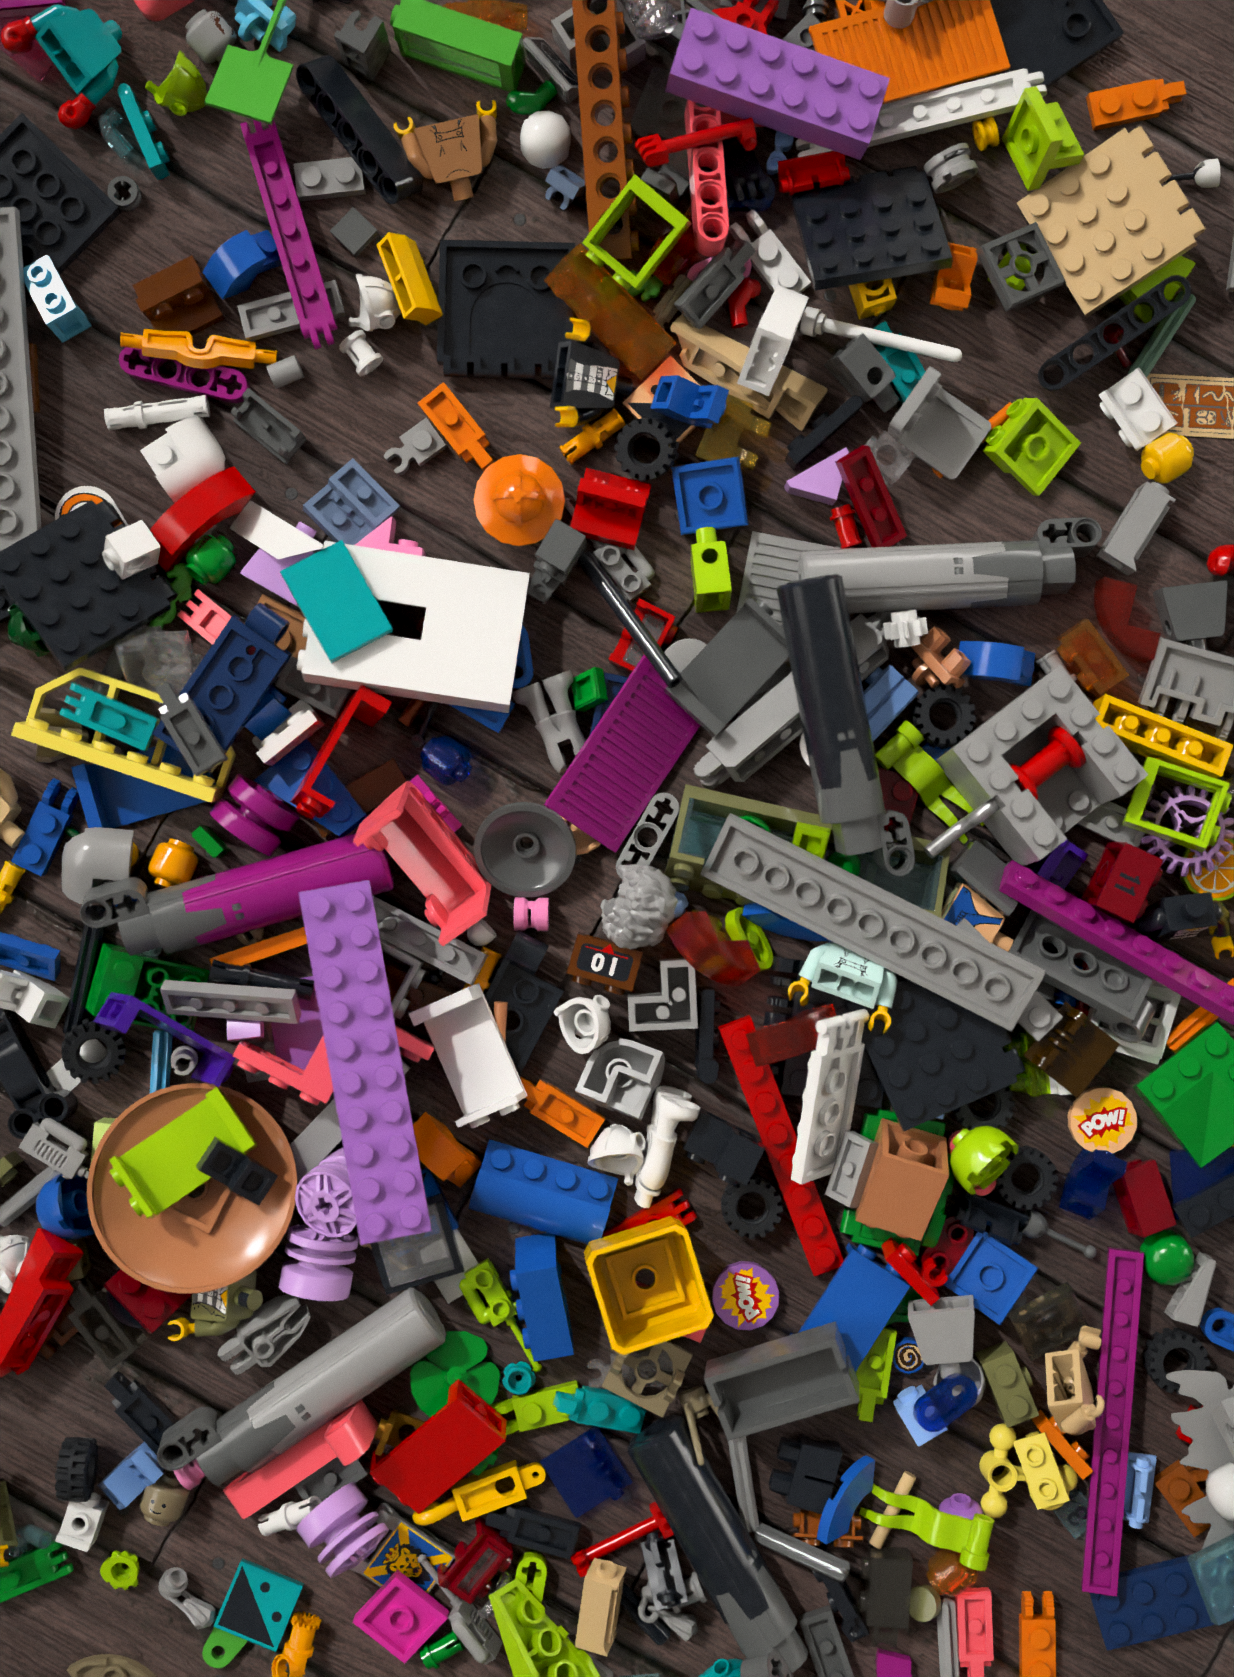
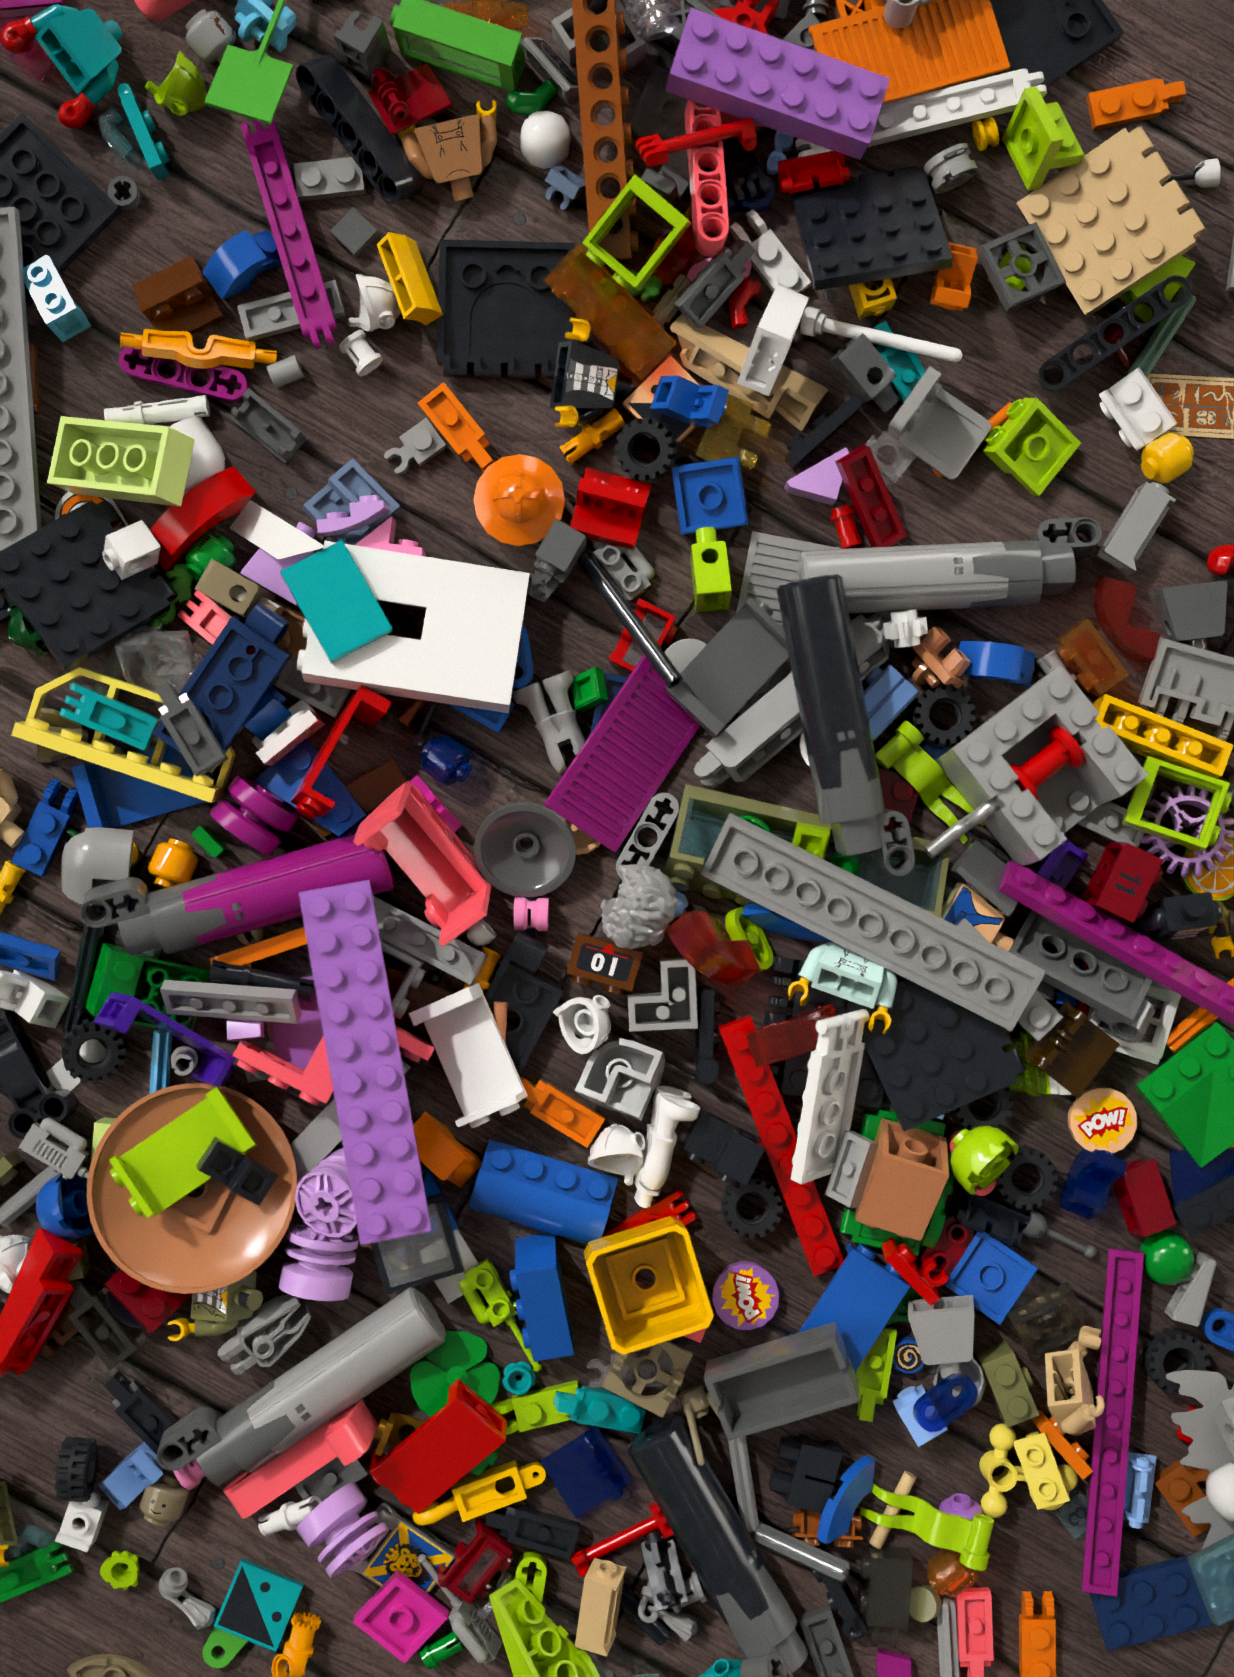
none -> yellowish green brick [47,416,195,507]
none -> dark tan torso [195,559,283,618]
none -> lavender slope [317,495,390,537]
none -> dark red hinge [368,63,452,136]

